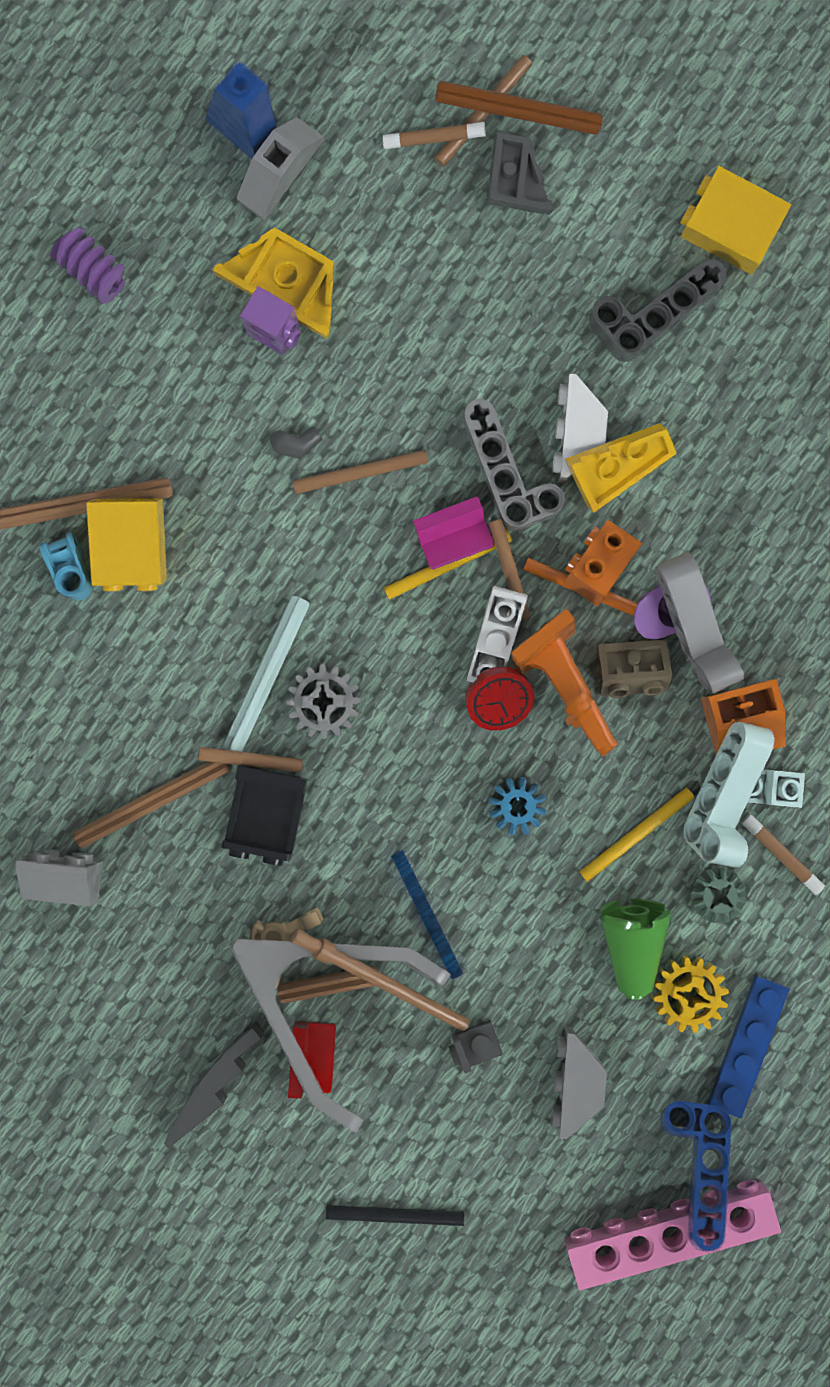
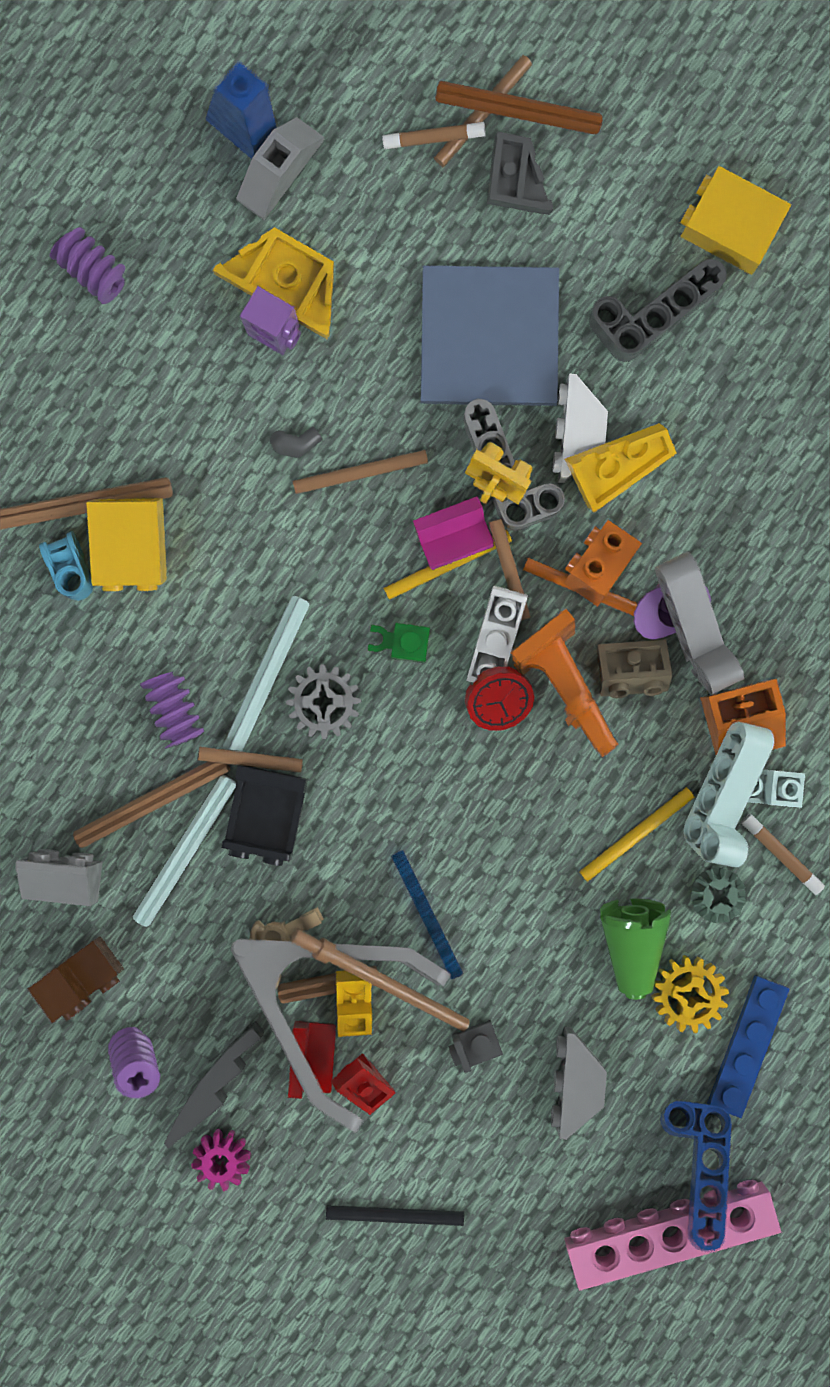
dark azure gear [488,777,547,835] -> none
none -> reddish brown brick [27,936,124,1023]
none -> medium lavender piece [108,1027,160,1098]
none -> light aqua axle [133,775,236,927]
none -> medium lavender piece [140,672,204,749]
none -> dark pink gear [191,1129,251,1191]
none -> red slope [331,1053,396,1115]
none -> yellow slope [336,971,372,1037]
none -> green brick [368,623,430,664]
none -> sand blue tile [421,266,559,406]
none -> yellow hips [465,442,533,505]

